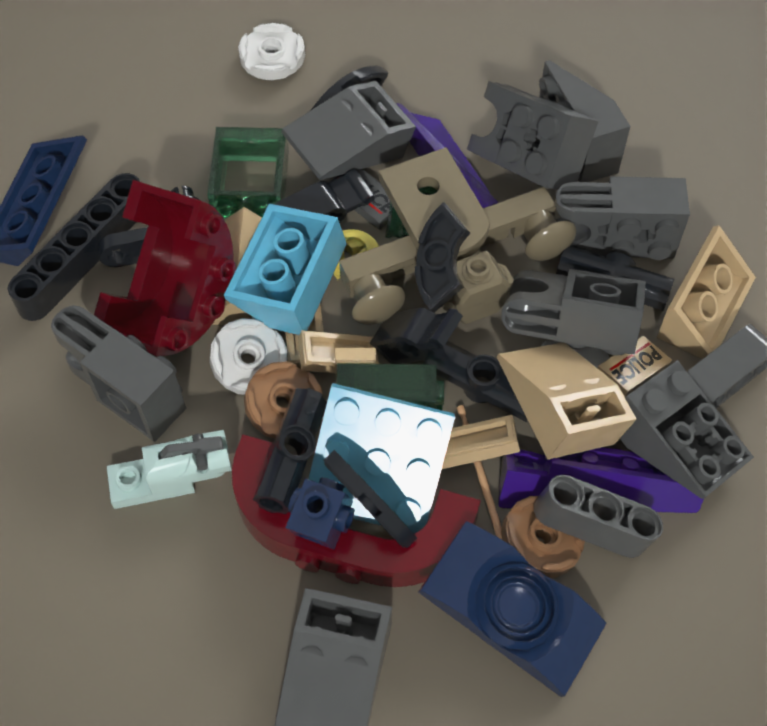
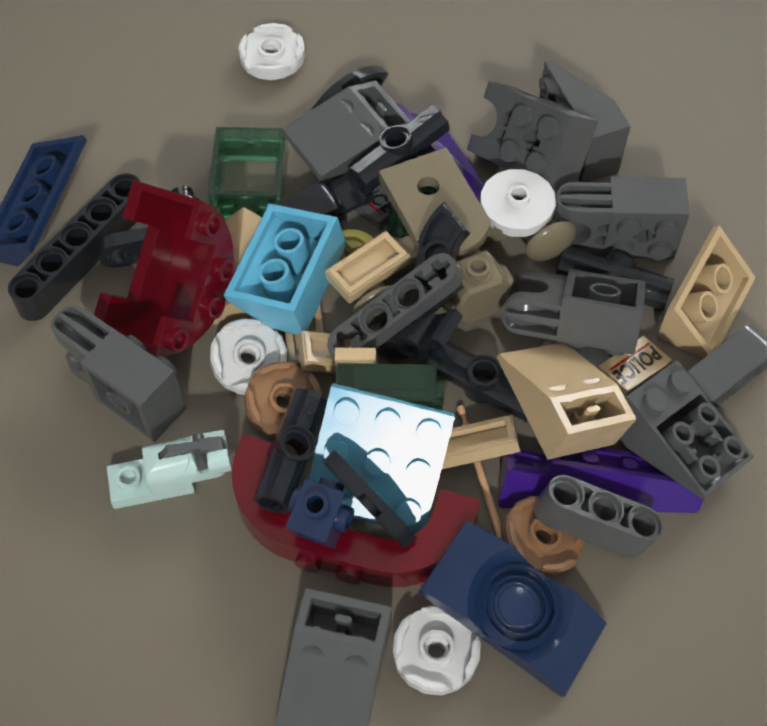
none -> tan tile [325,231,410,304]
none -> dark grey beam [327,253,463,357]
none -> black piece [347,105,450,195]
none -> white plate [393,605,481,696]
none -> white plate [480,169,556,237]

